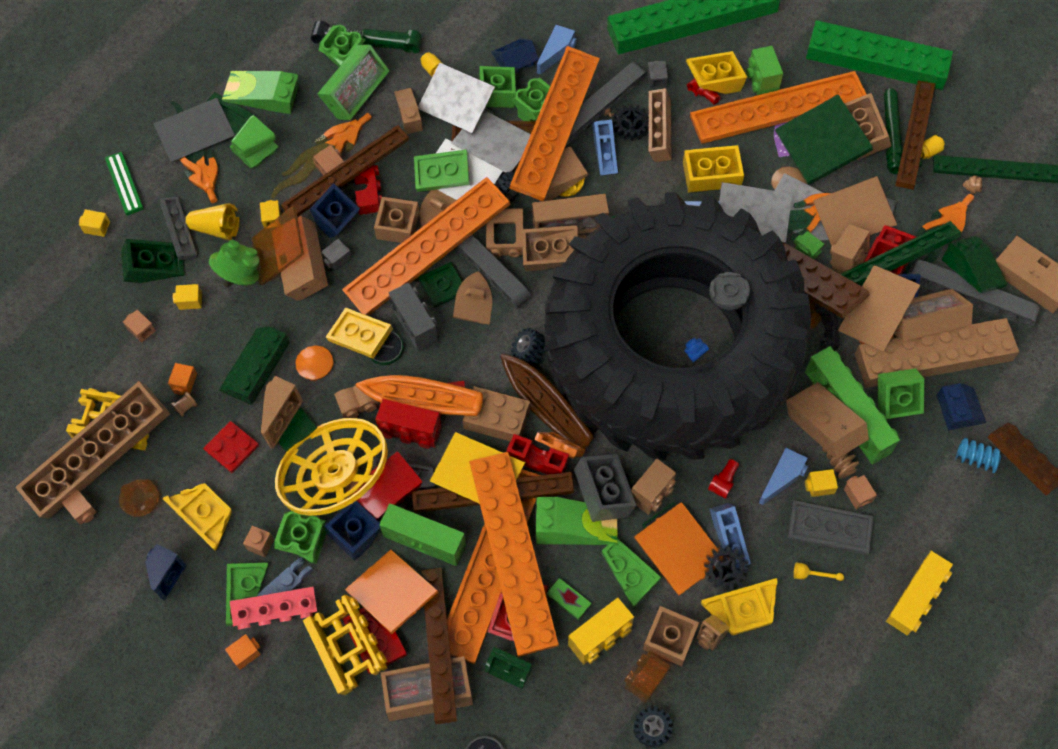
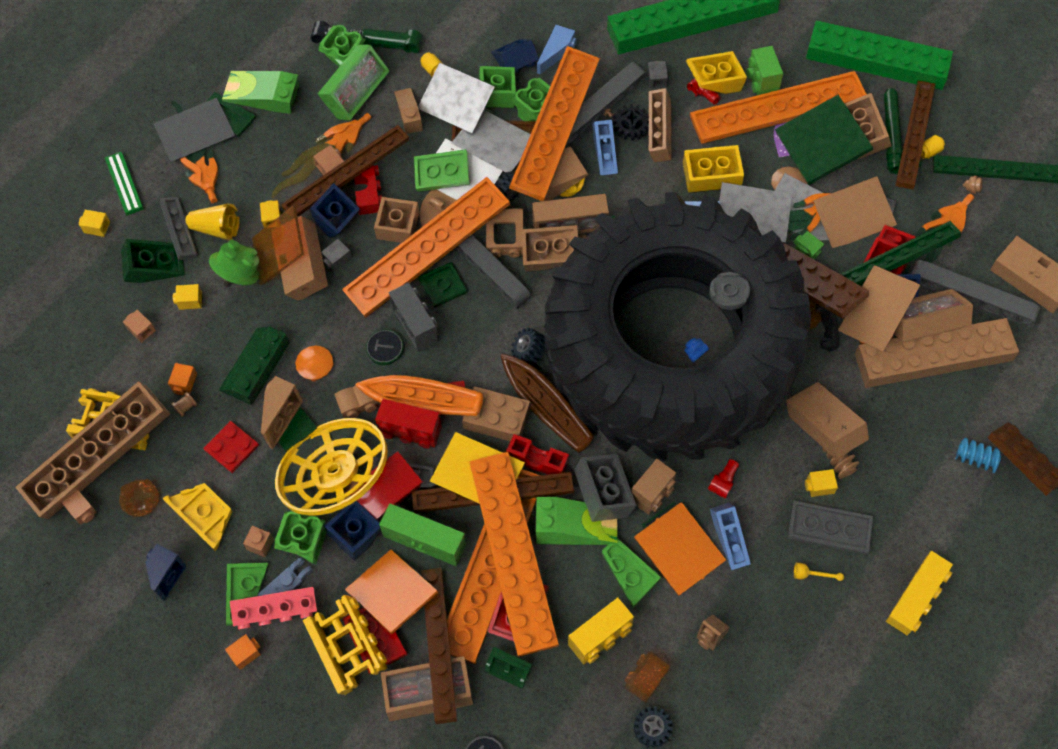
bright green piece [230,115,279,168] -> none
yellow plate [326,308,393,359] -> none
medium nougat shield [453,271,492,324] -> none
orange wing [534,432,585,459] -> none
bright green tile [546,578,591,620] -> none
medium nougat brick [643,606,699,667] -> none
yellow wing [701,578,777,636] -> none
black gear [704,544,749,590] -> none
medium blue slope [759,448,808,505] -> none
bright green brick [805,346,900,465] -> none
medium nougat brick [830,224,870,274] -> none
nougat brick [844,475,877,509] -> none
bright green brick [878,368,924,419] -> none
dark blue slope [936,383,986,430] -> none
dark green slope [942,236,1007,293] -> none

